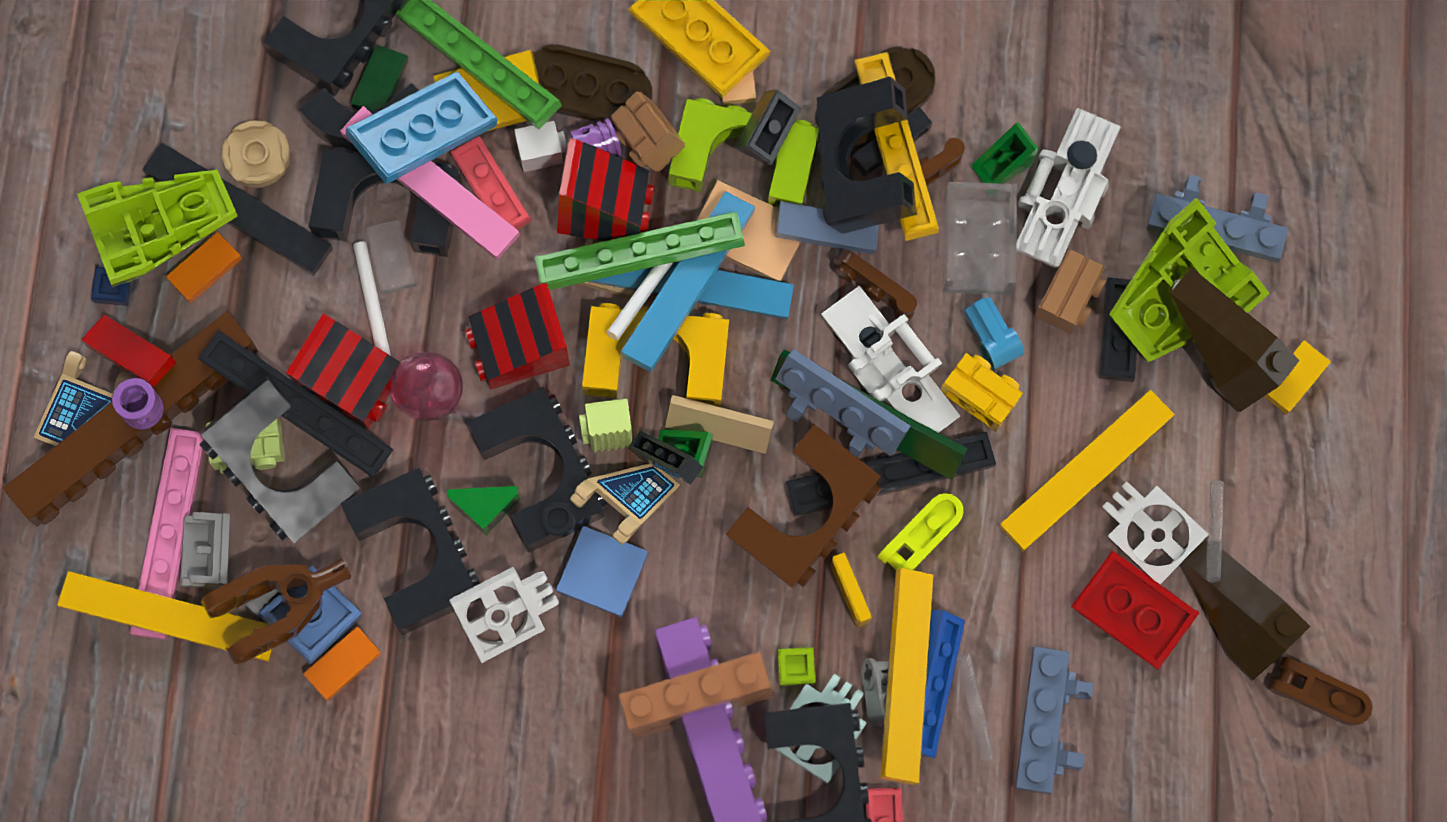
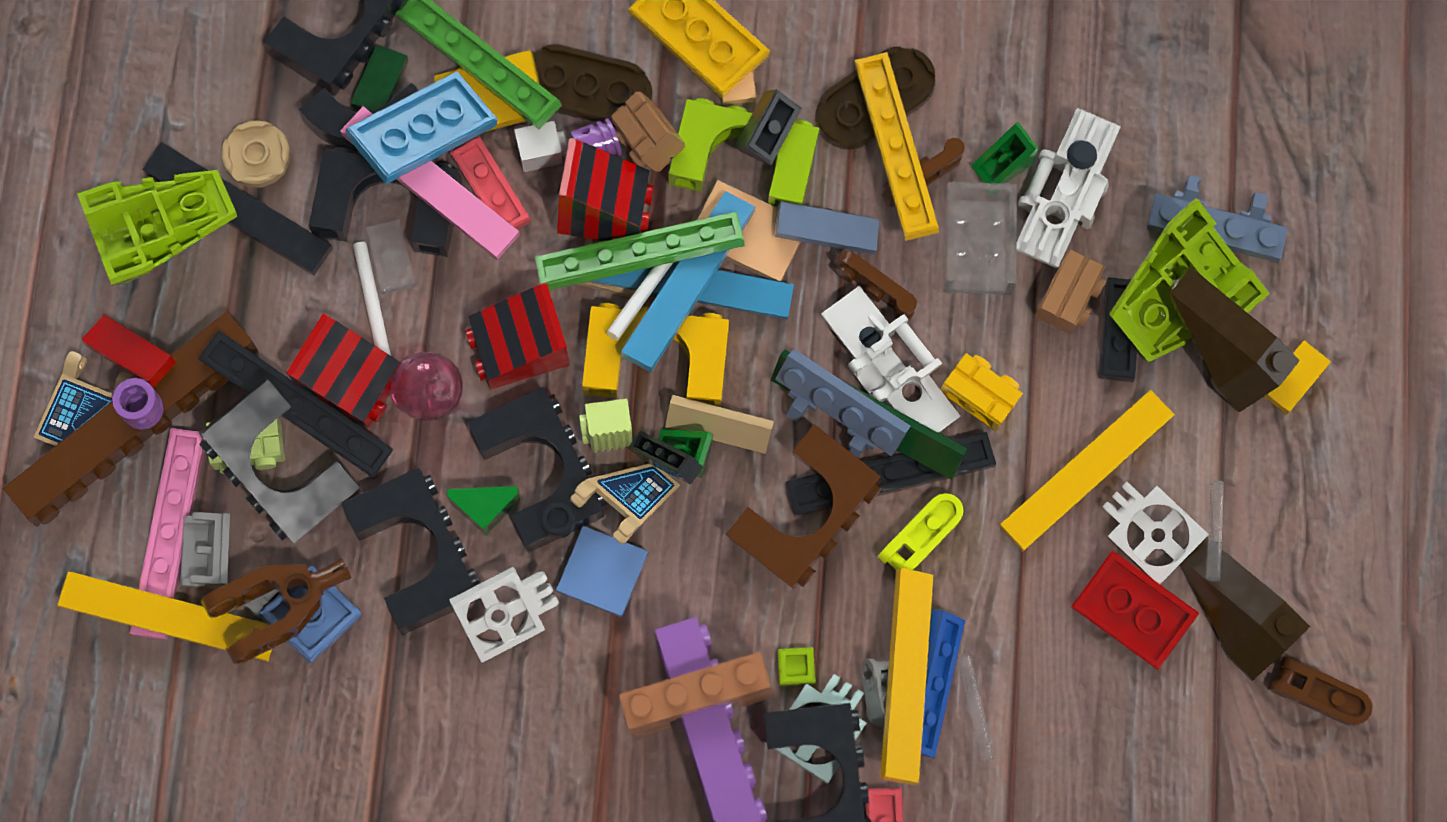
dark blue tile [91,267,132,306] -> none
orange tile [166,232,242,304] -> none
orange tile [303,626,382,702] -> none
black arch [815,76,917,234] -> none
yellow tile [830,552,872,628] -> none
black piece [852,107,933,177] -> none
dark azure piece [964,297,1025,370] -> none
sand blue hinge [1014,646,1094,795] -> none

